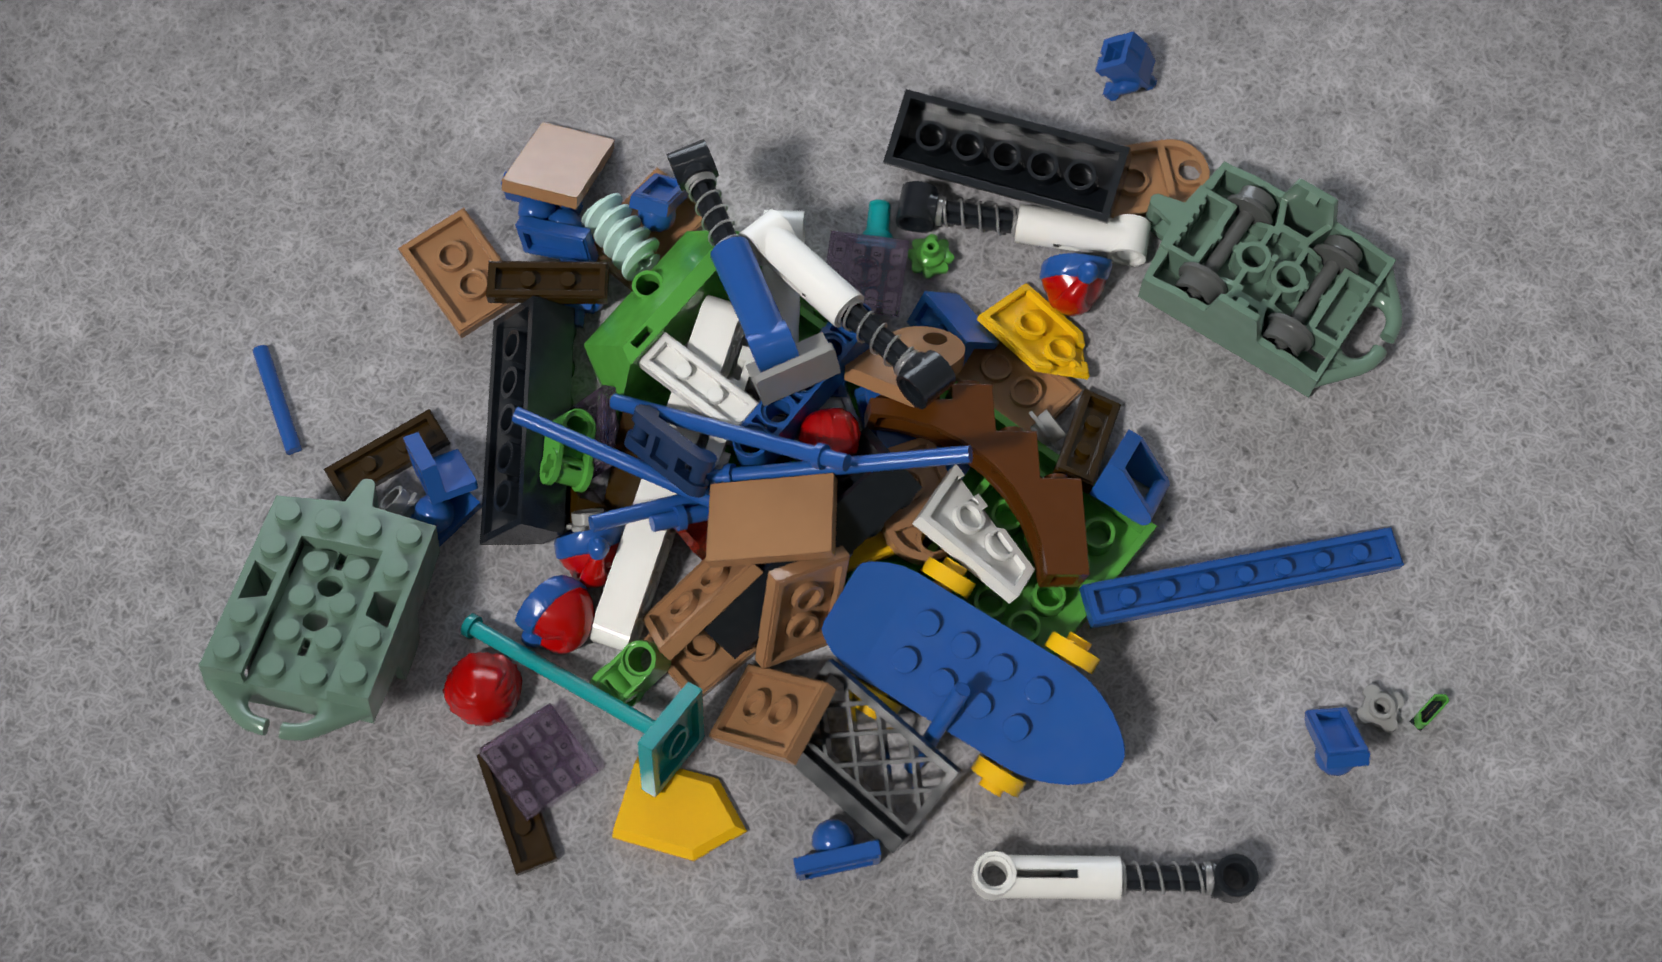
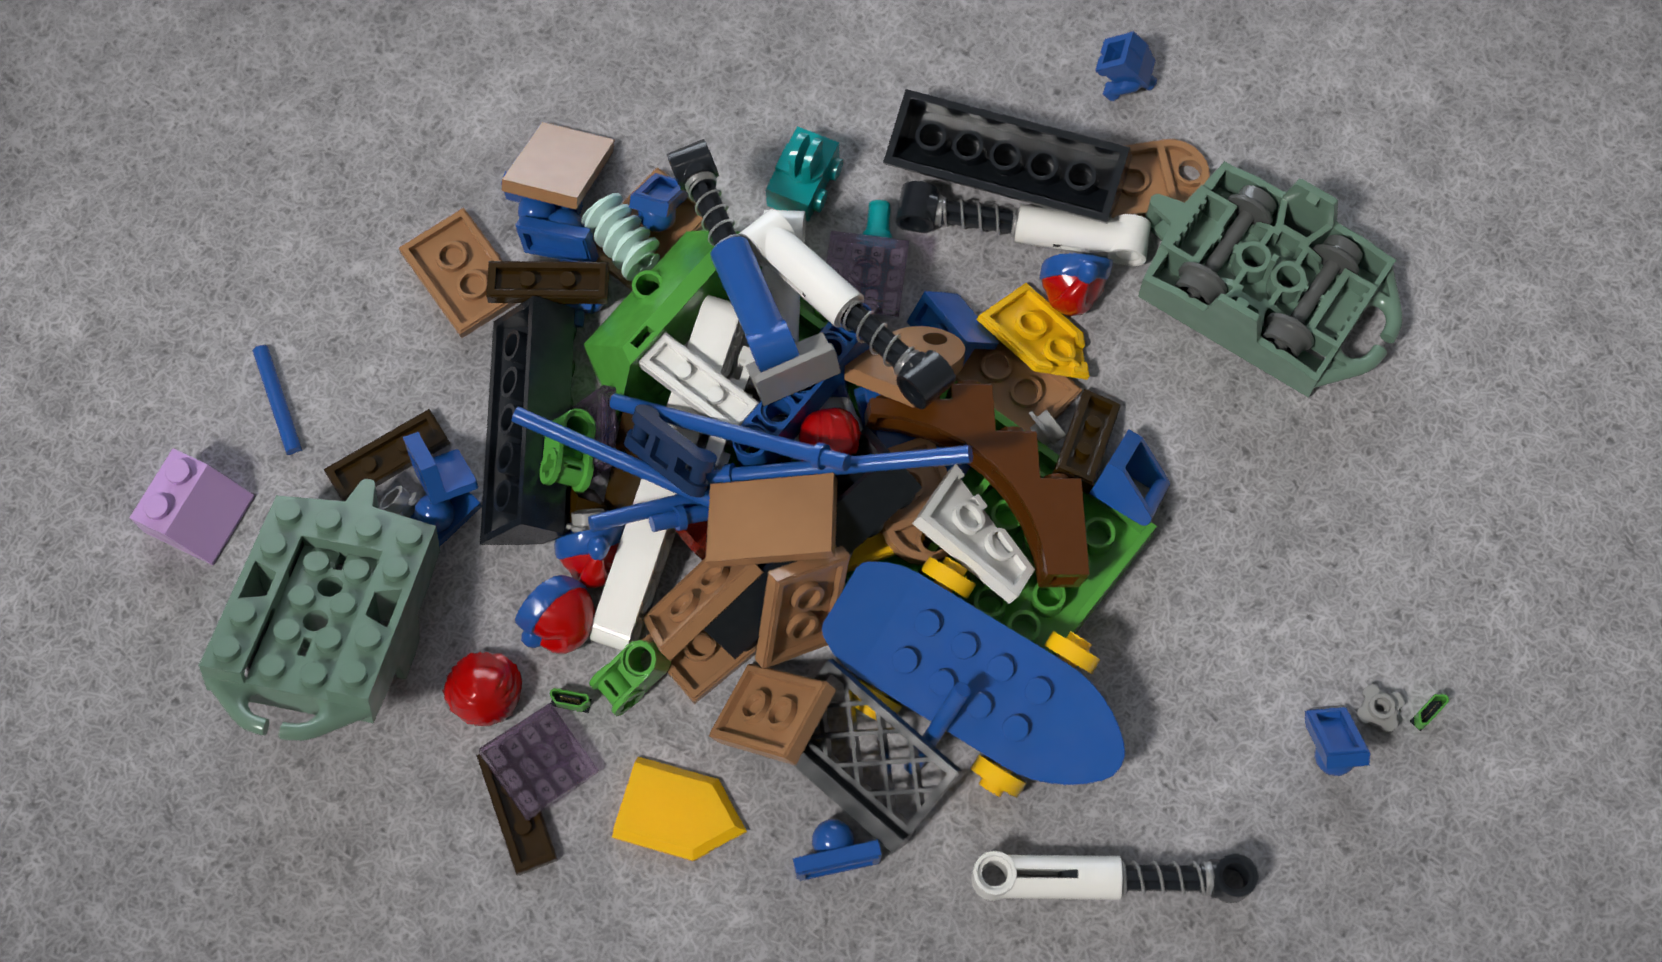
teal tile [460,613,705,798] -> none
bright green plant [906,234,954,279] -> none
blue tile [1079,527,1404,629] -> none
none -> lavender slope [129,448,255,565]
none -> bright green piece [549,688,592,713]
none -> teal brick [765,126,844,222]

